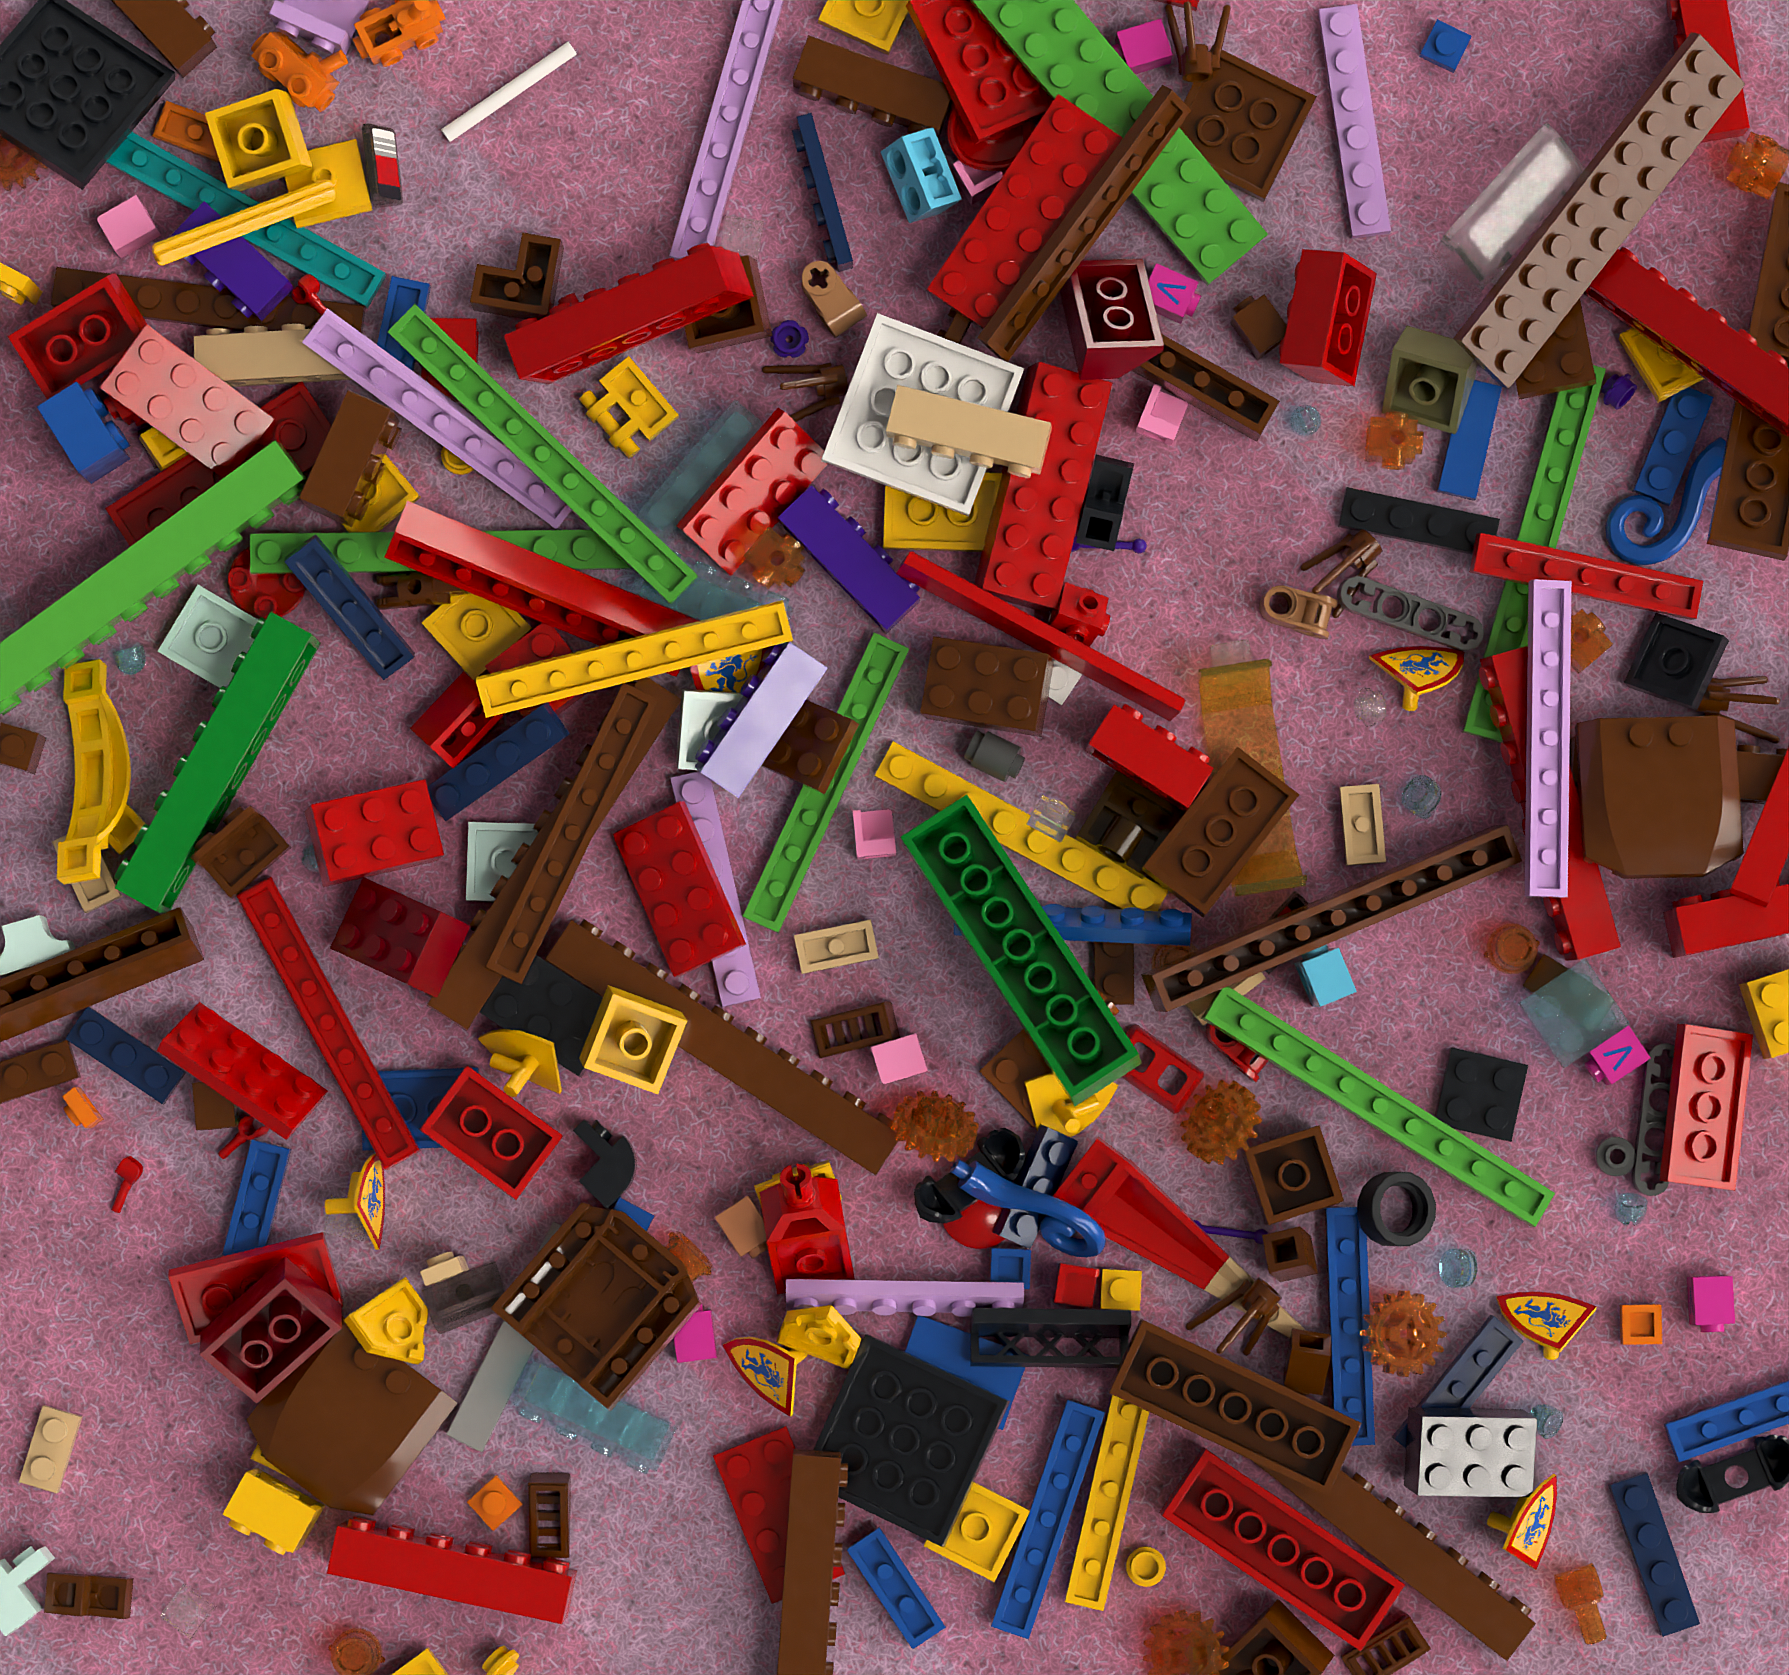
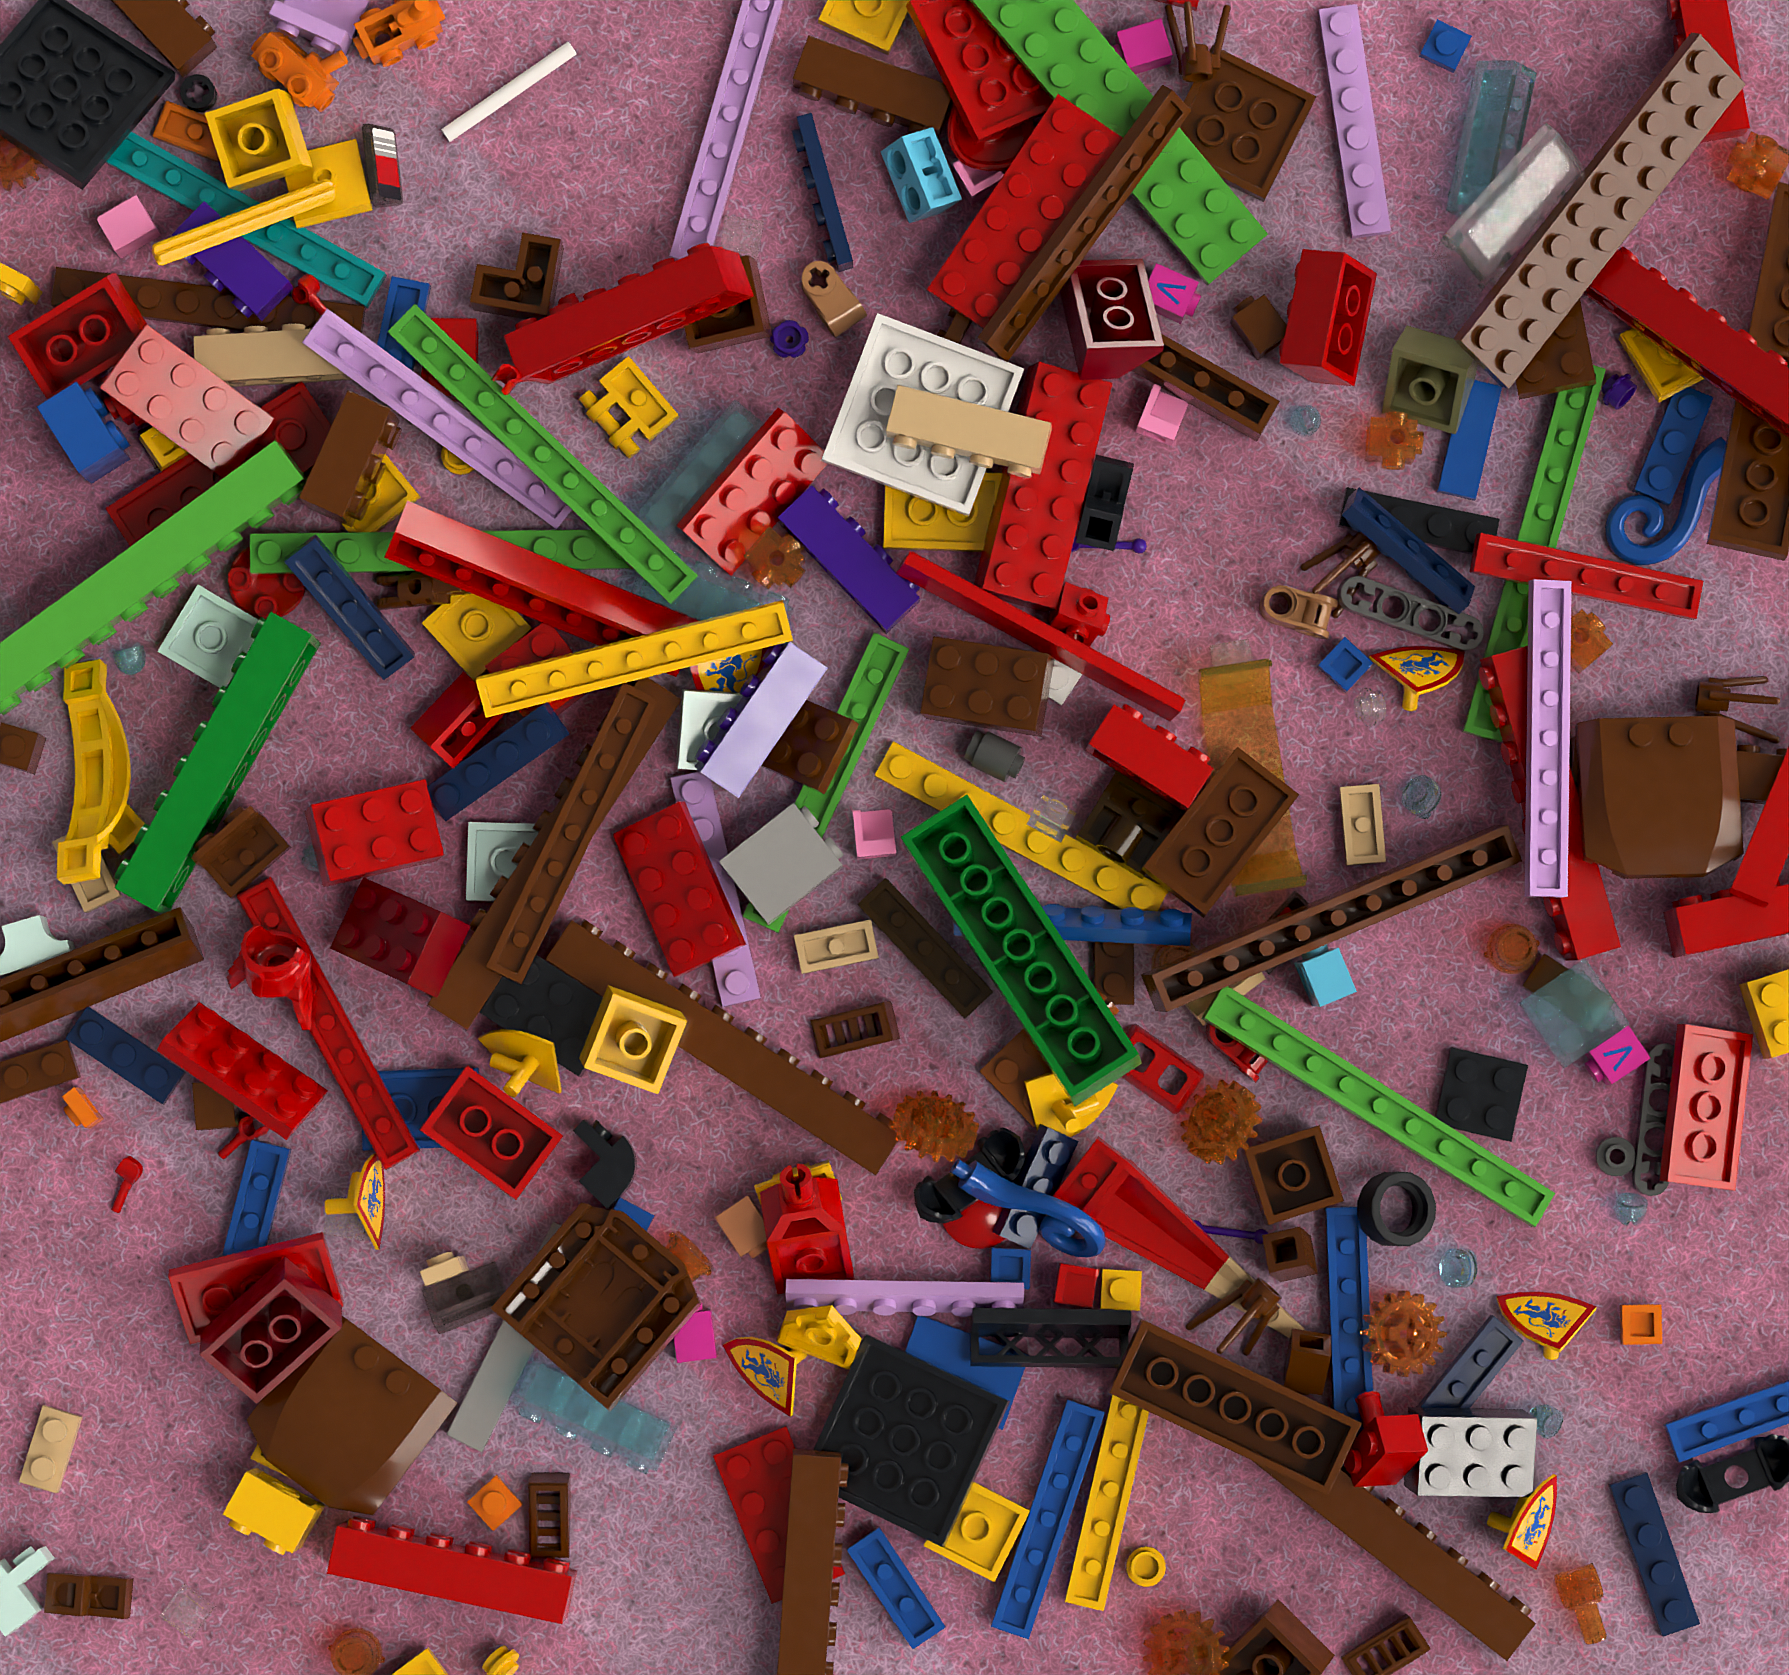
yellow plate [344,1277,428,1365] -> none
reddish brown plant [762,362,849,422] -> none
bright pink panel [871,1033,928,1084] -> none
red brick [1159,1447,1405,1651] -> none
black plate [1624,613,1729,711] -> none
dark pink brick [1687,1275,1735,1332] -> none
none -> black bush [180,74,217,112]
none -> red helmet [226,925,314,1030]
none -> red hand [491,364,527,395]
none -> light grey brick [719,803,844,925]
none -> dark brown plate [857,878,993,1019]
none -> blue plate [1317,637,1373,693]
none -> dark blue plate [1342,487,1475,614]
none -> red brick [1344,1391,1428,1487]
none -> clear light blue brick [1446,60,1537,223]

